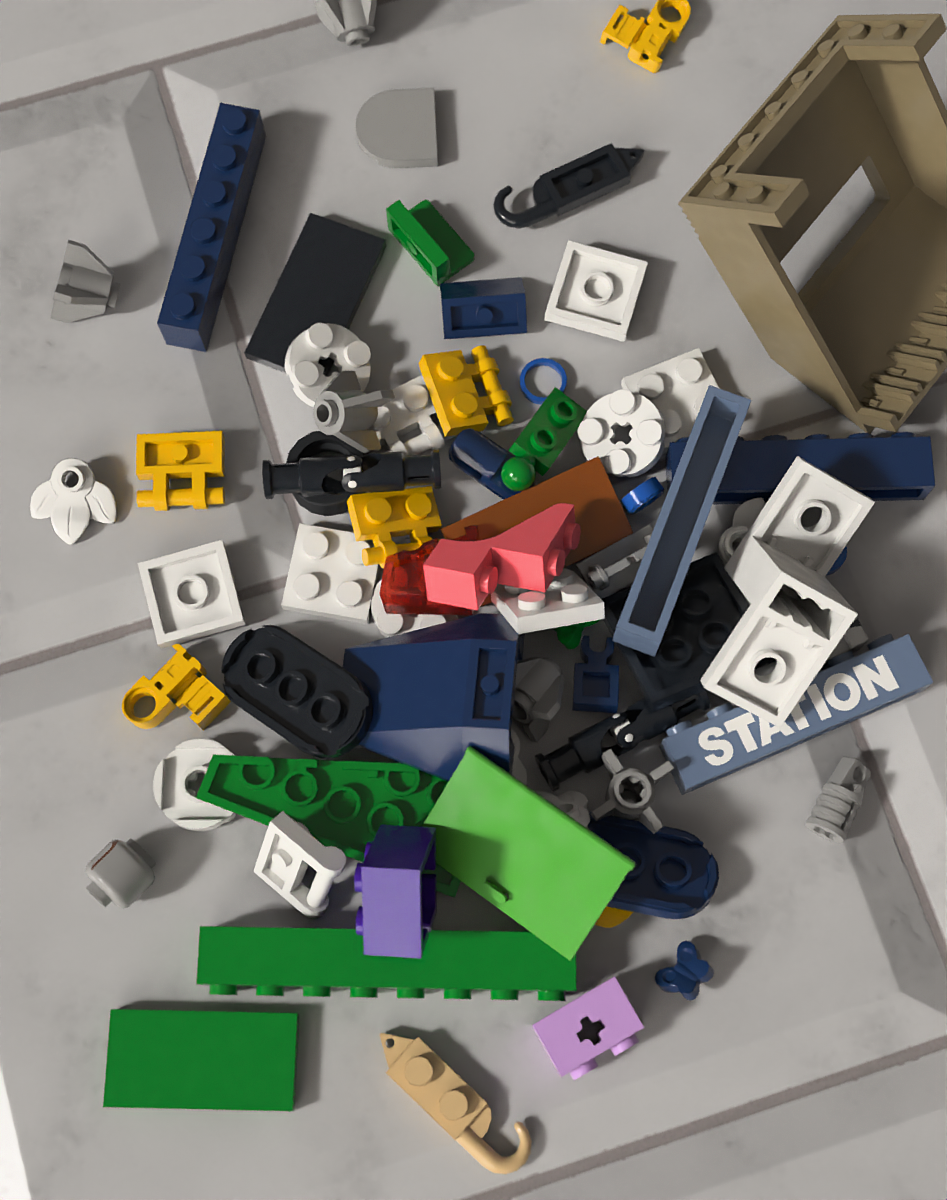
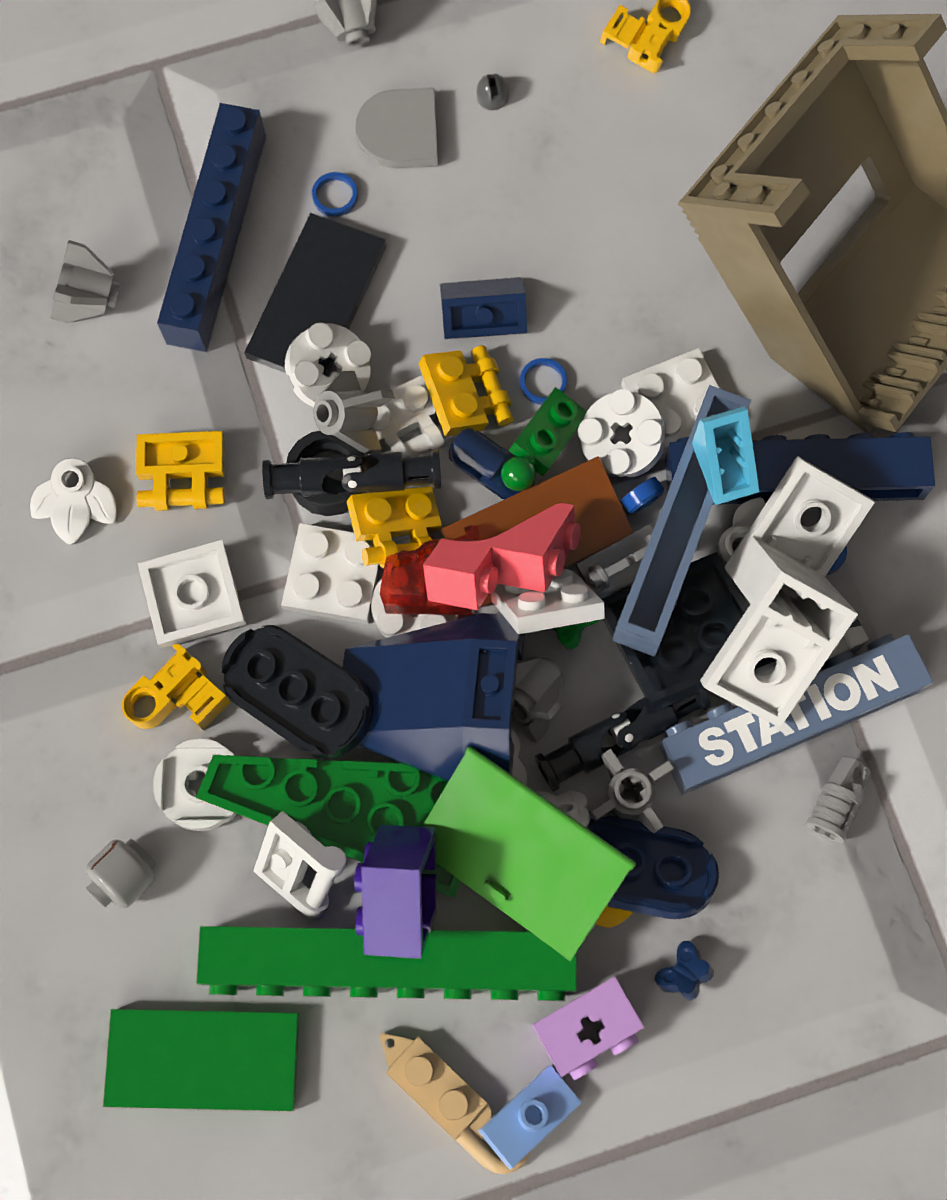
green panel [386,199,475,287] -> none
black plate [493,143,644,229] -> none
white plate [545,240,648,342] -> none
dark blue plate [572,635,619,713] -> none
none -> blue piece [312,172,358,217]
none -> dark grey hinge [477,73,508,110]
none -> light blue plate [478,1065,582,1169]
none -> medium azure slope [692,406,759,505]

